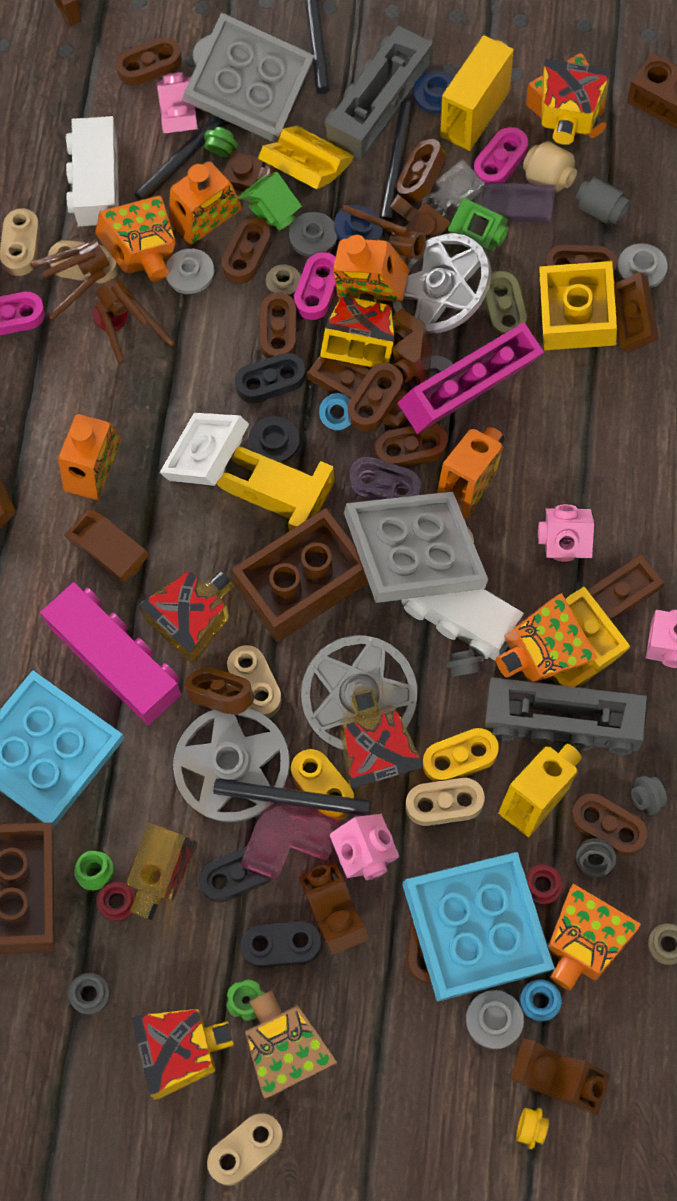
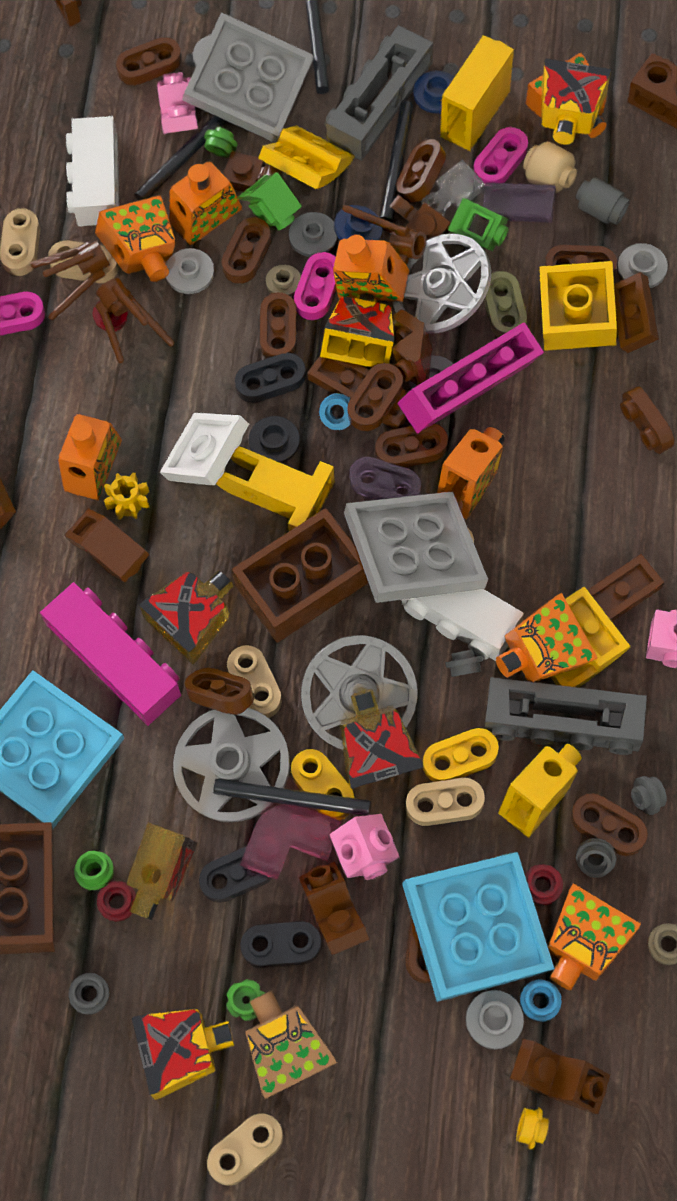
bright pink brick [538,504,594,562] -> none
none -> yellow gear [104,472,149,520]
none -> reddish brown plate [620,386,675,454]

